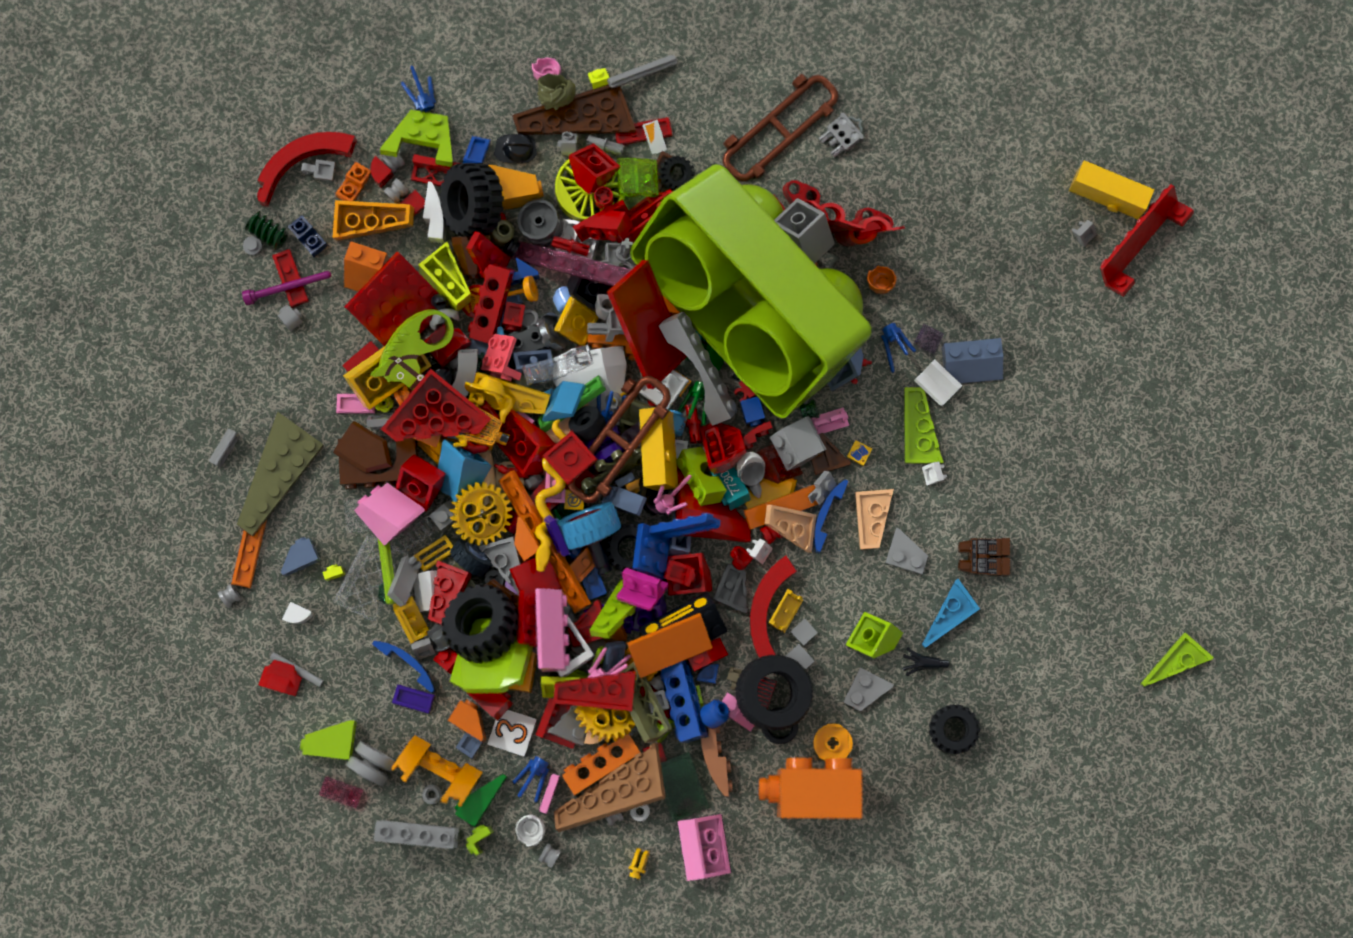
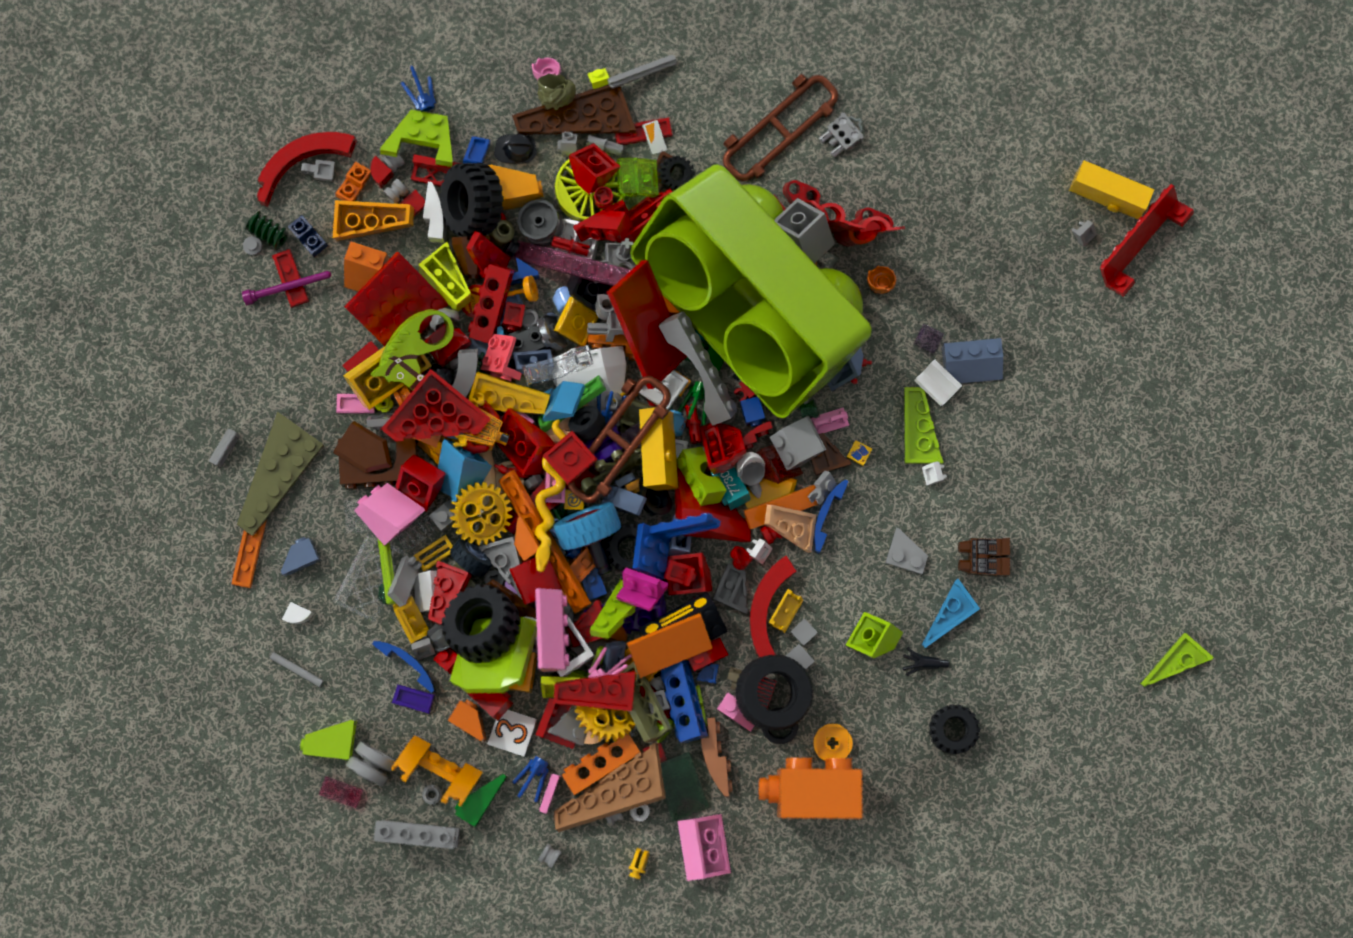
light grey wheel [217,584,241,608] -> none
red slope [258,659,302,697] -> none
light grey plate [277,305,303,332] -> none
neon yellow plate [322,564,346,581] -> none
black hinge [431,294,448,310] -> none
sand blue tile [456,732,483,758] -> none
yellow hair [464,376,513,423] -> none
lime bracket [466,825,494,856] -> none
white hair [515,814,545,847] -> none
red plate [517,589,538,647] -> none
dark purple tile [543,515,570,556] -> none
bright pink plant [654,475,692,515] -> none
blue head [700,700,729,729] -> none
light grey wing [843,667,894,711] -> none
light nougat wing [855,489,894,550] -> none
blue plant [881,323,916,373] -> none

